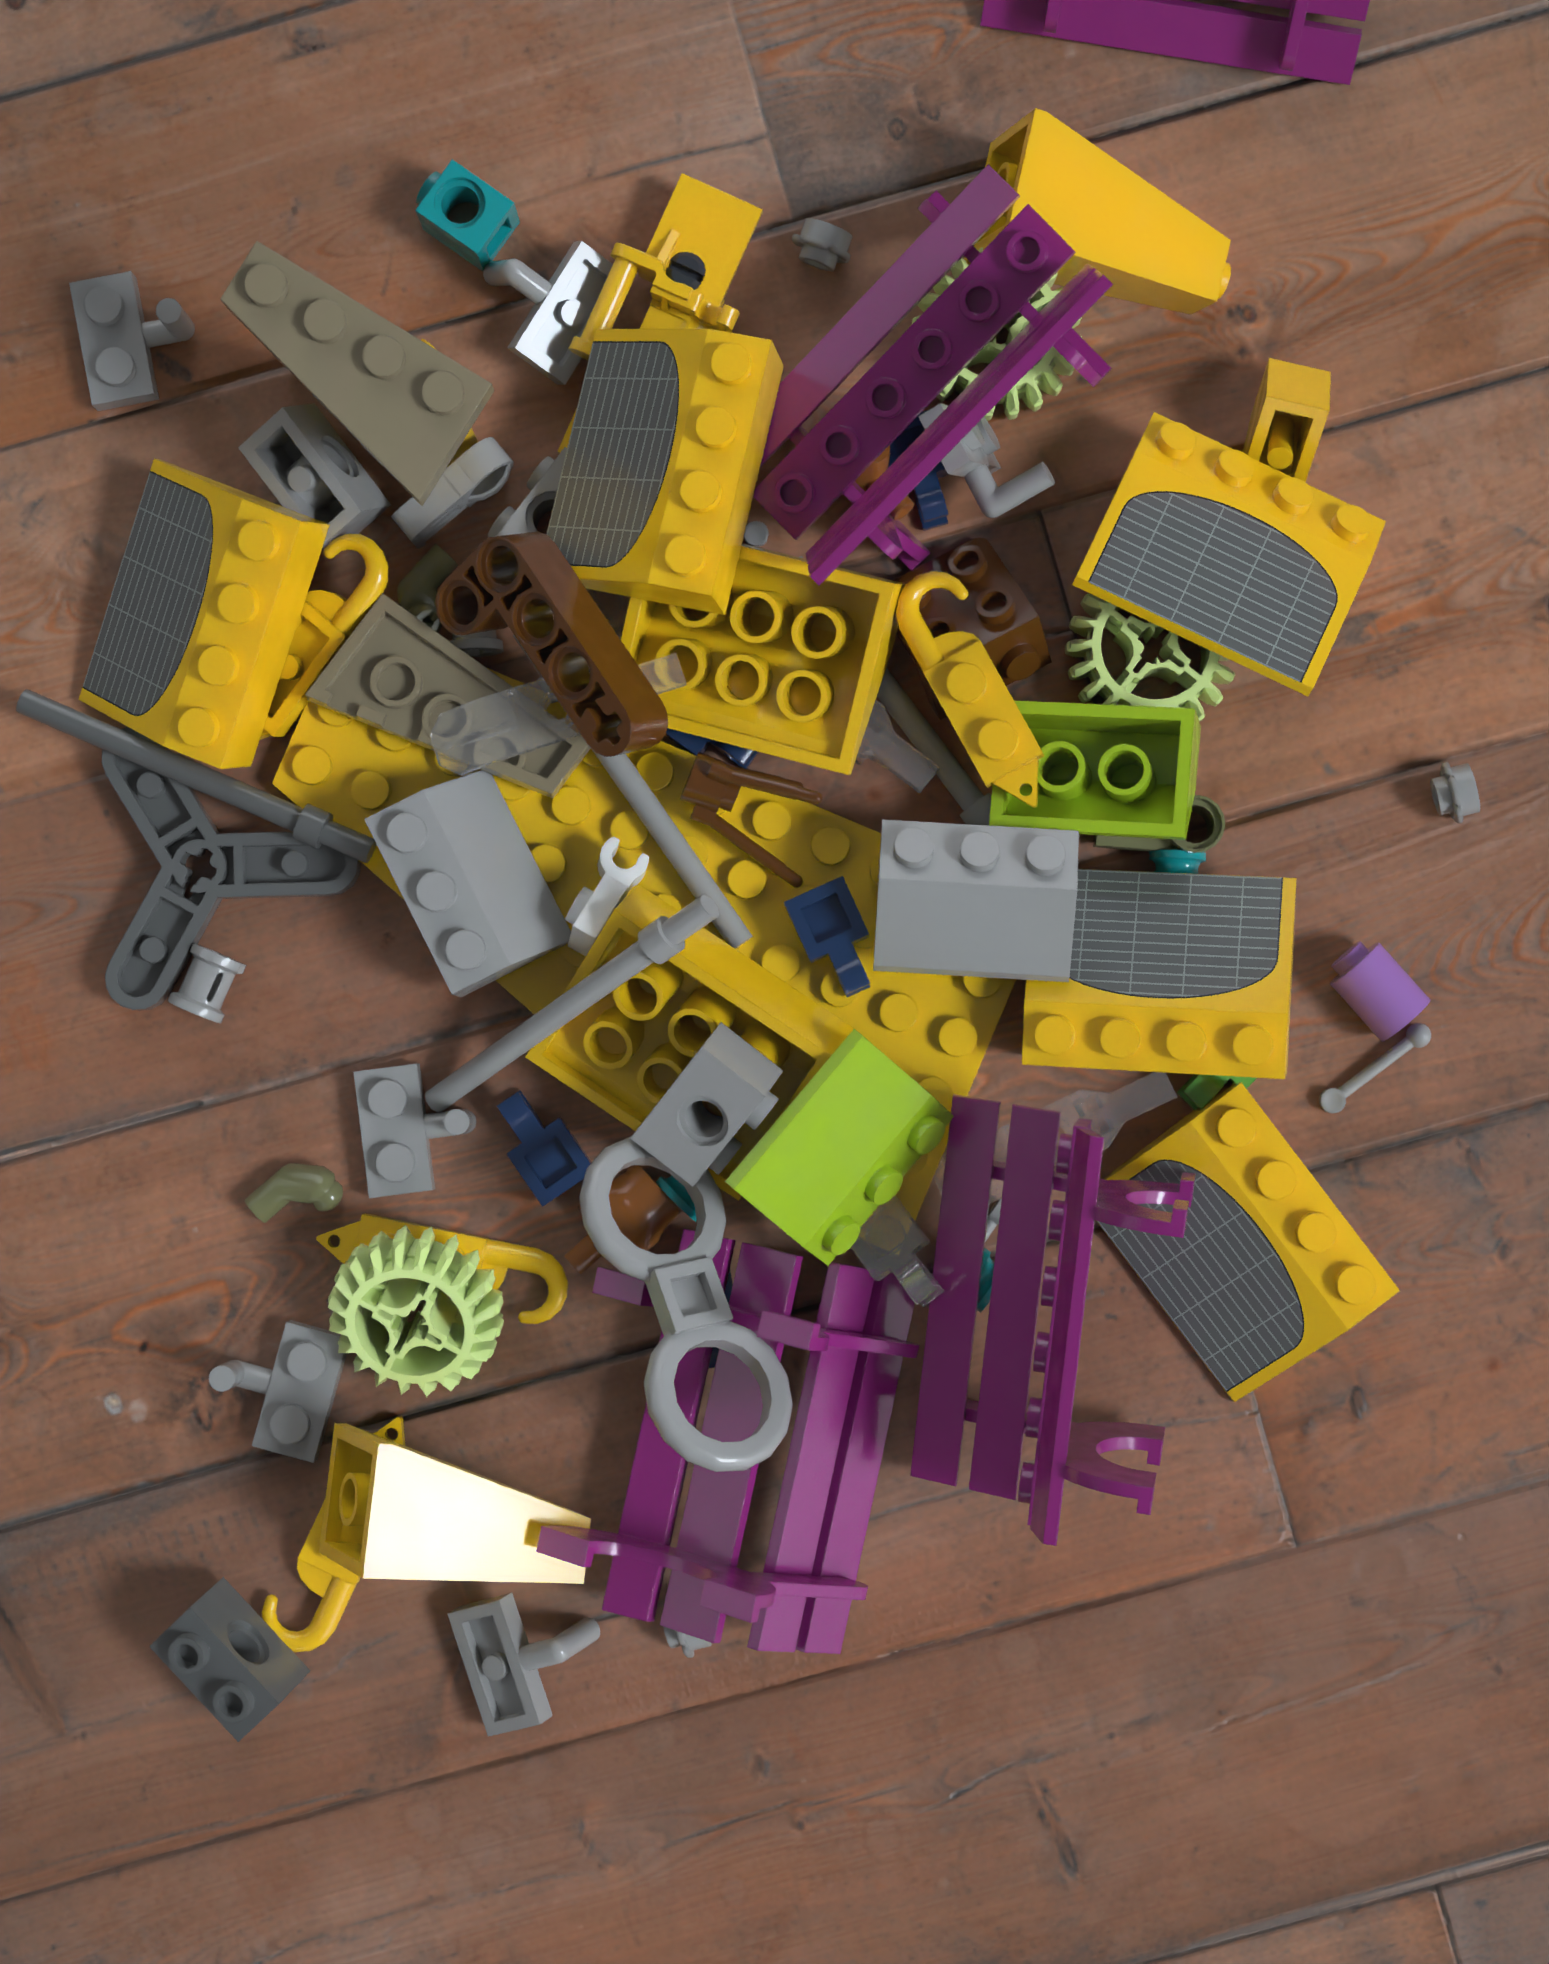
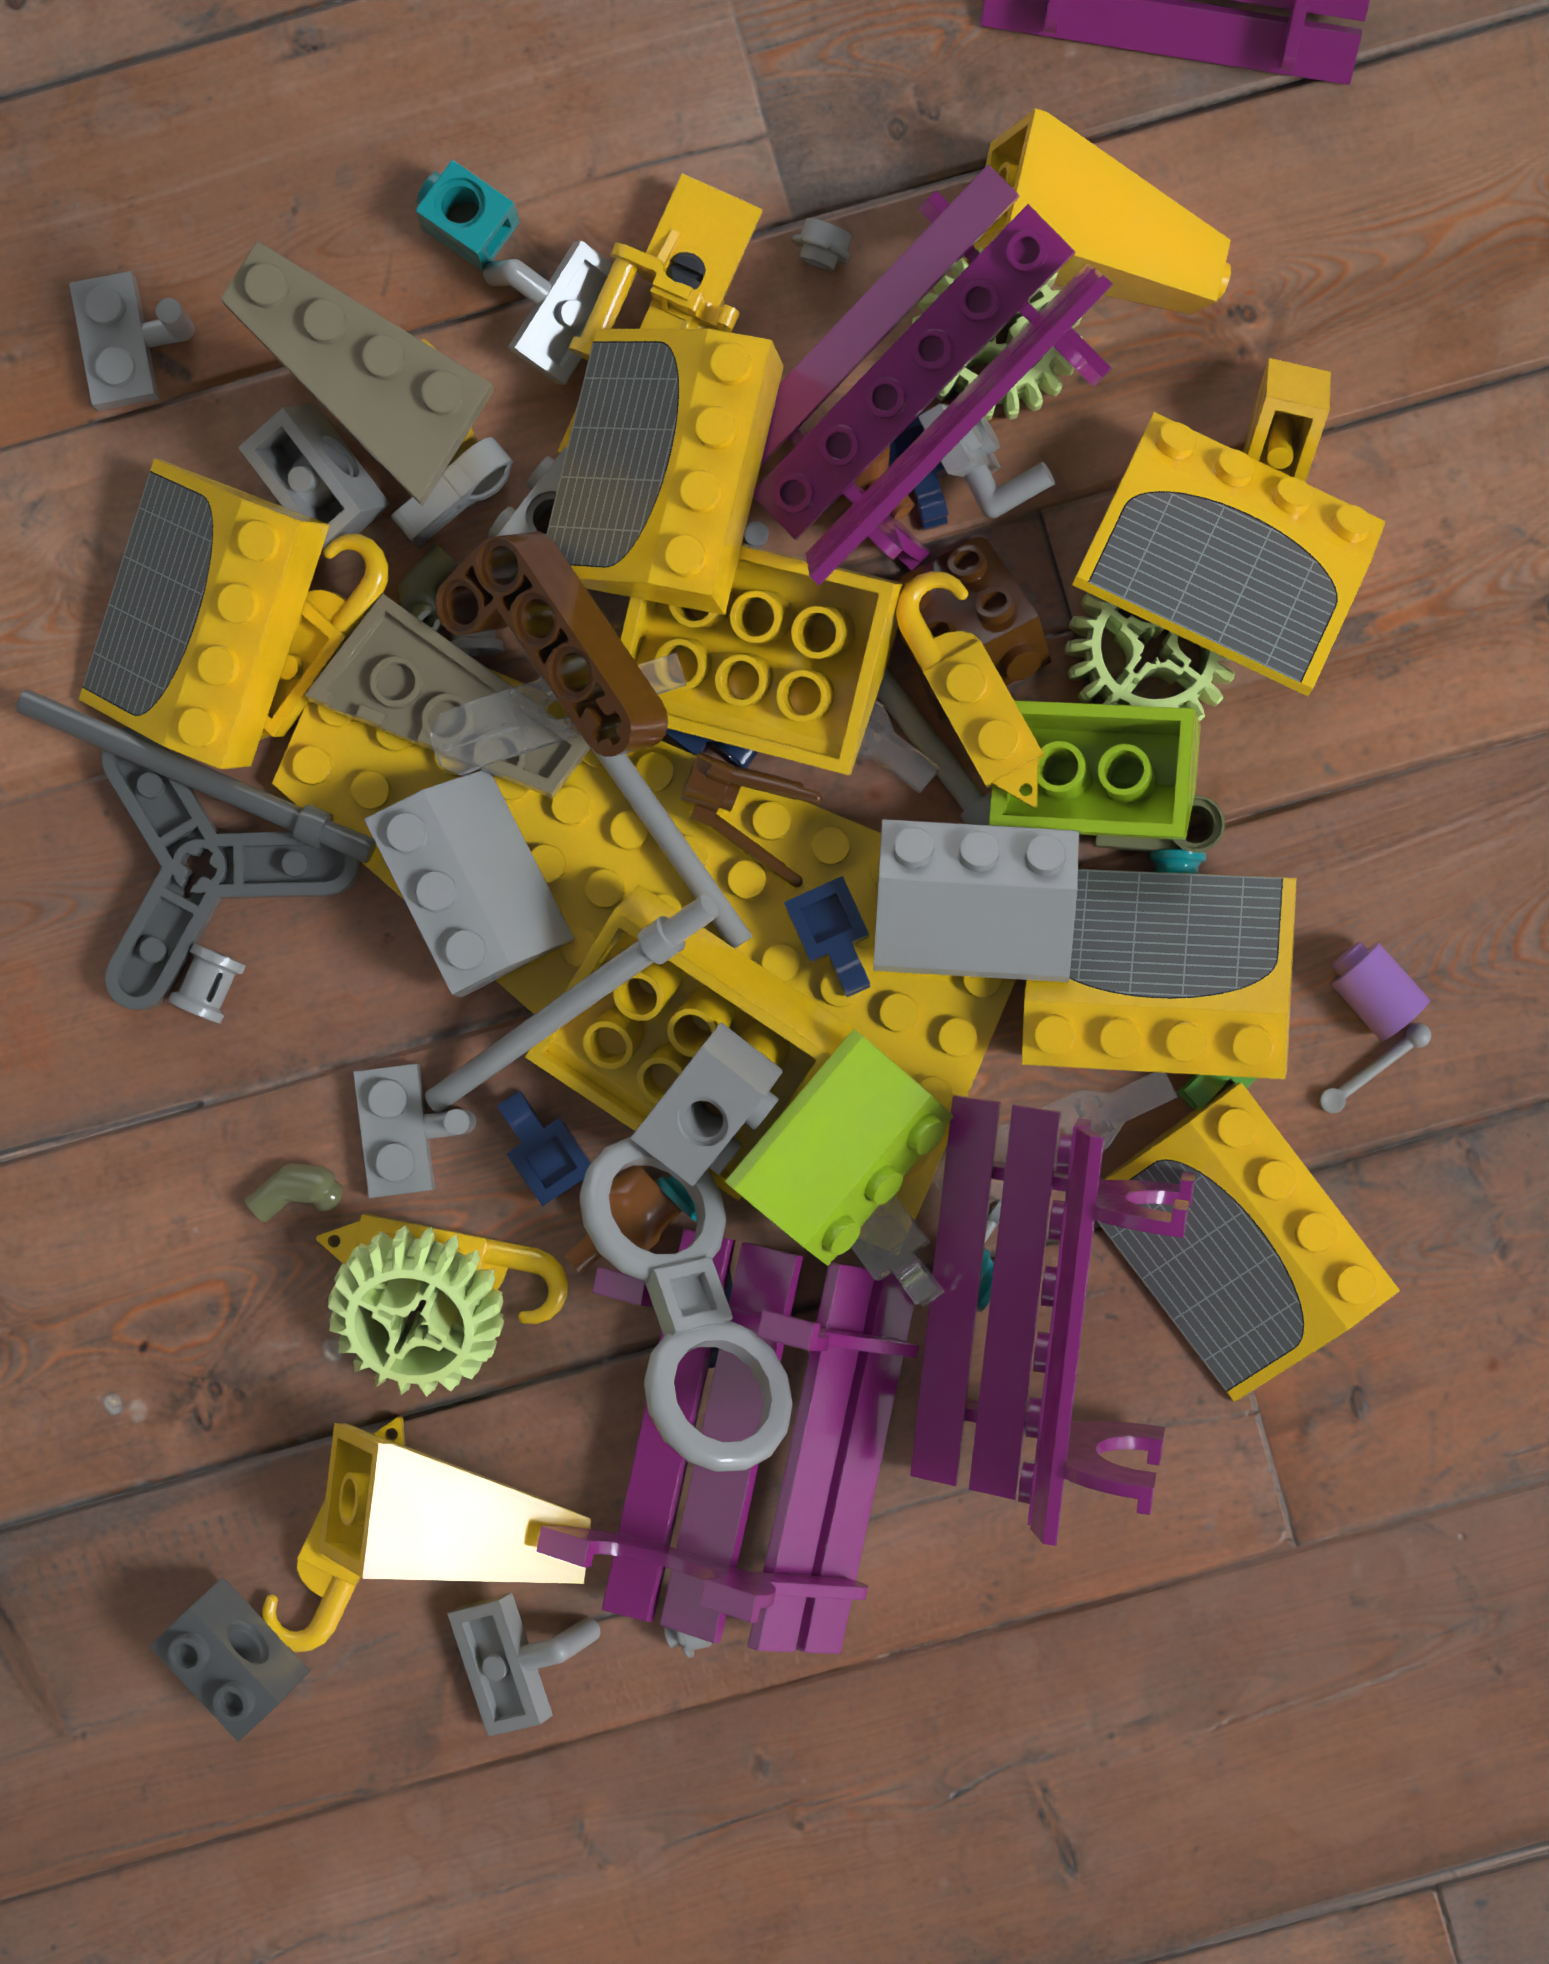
light grey plate [209,1320,347,1463] -> none
white plate [565,836,649,956] -> none
light grey plate [1430,762,1480,824] -> none

